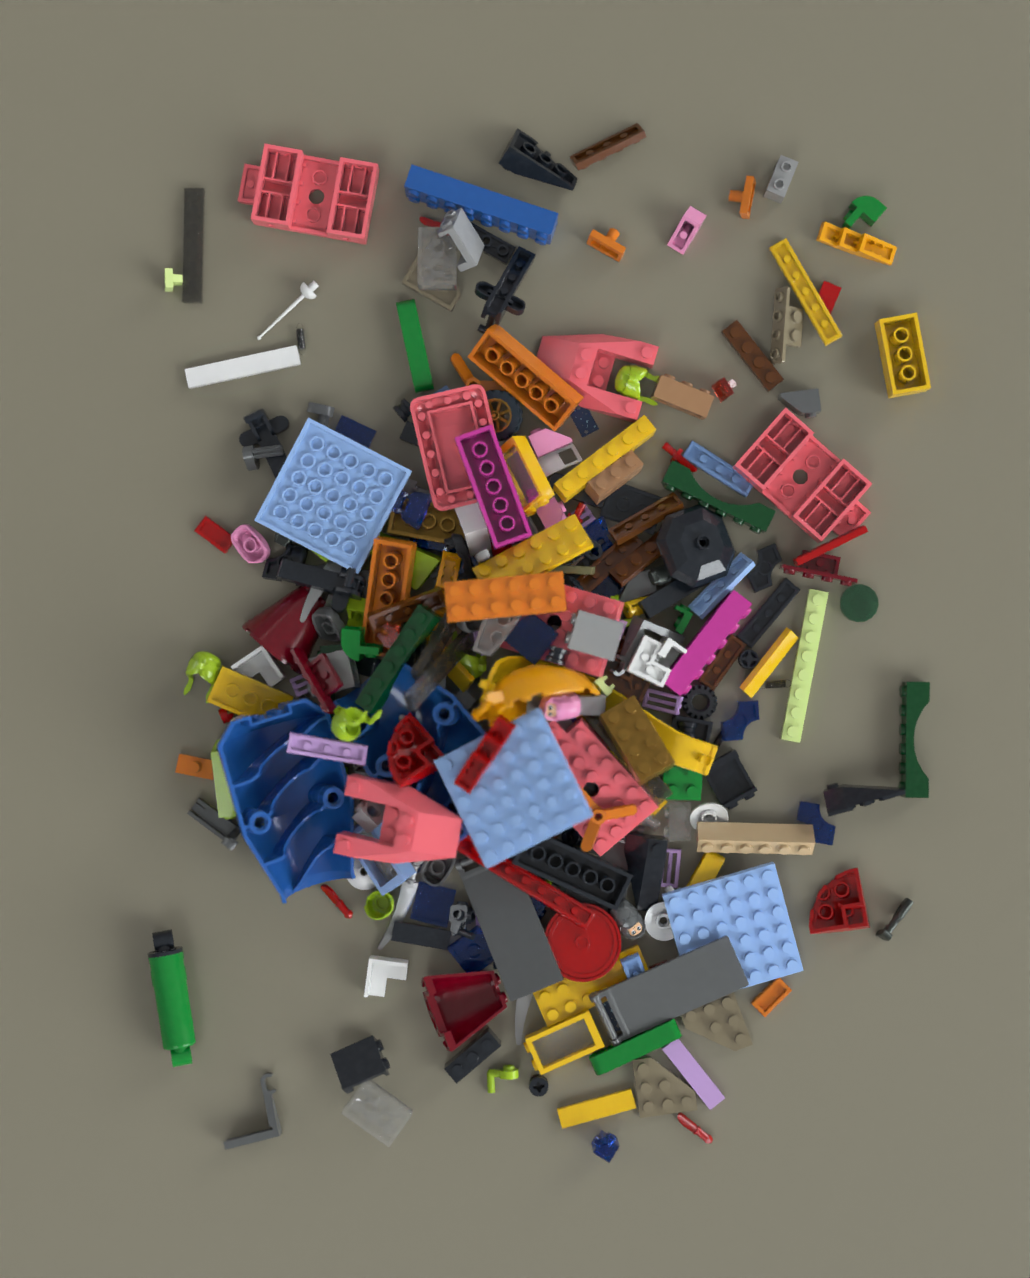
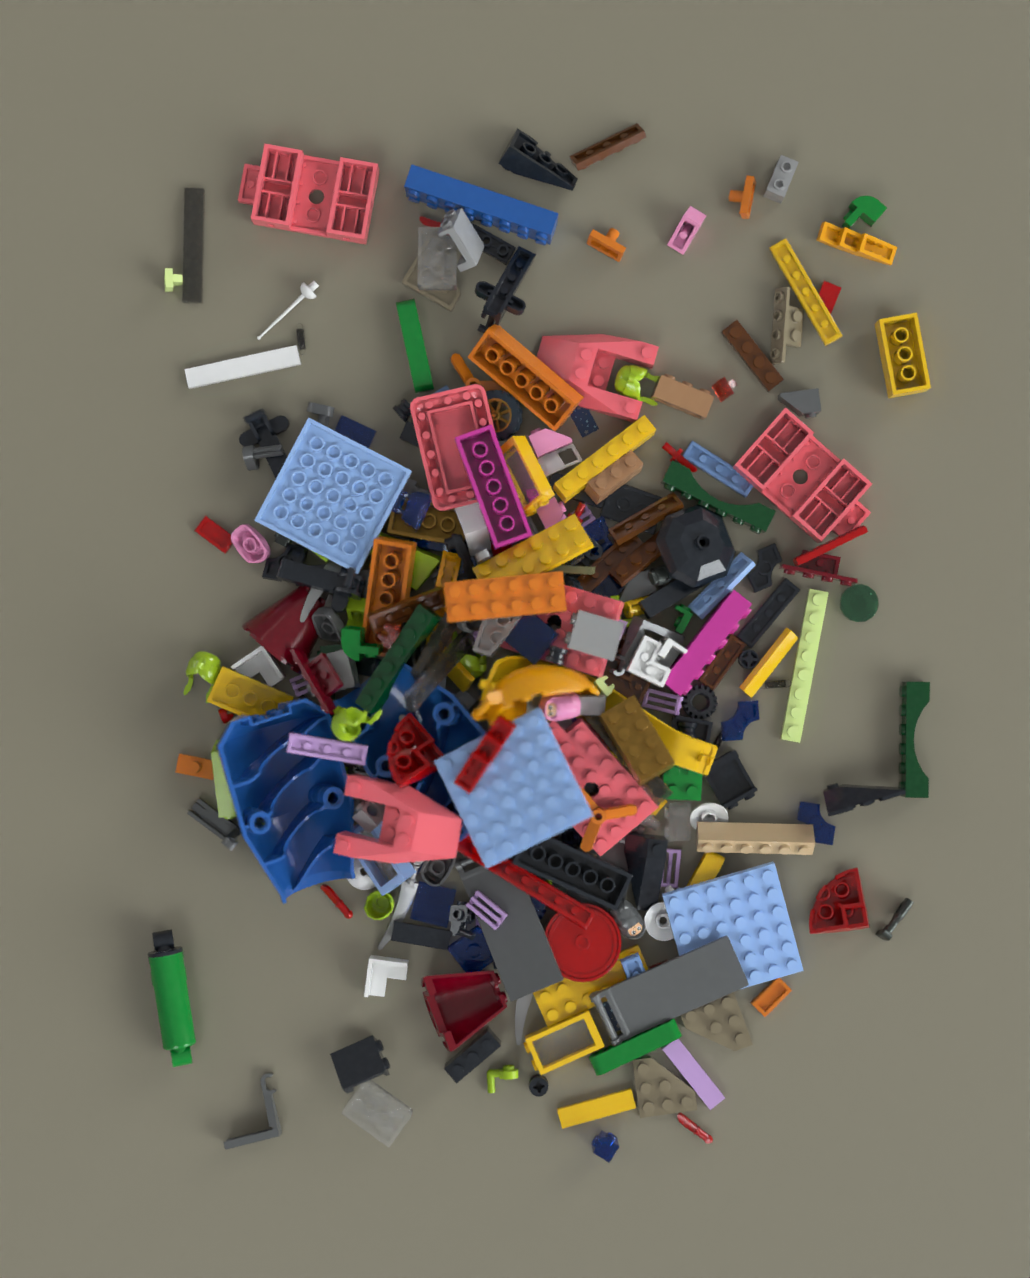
none -> lavender tile [465,890,508,930]

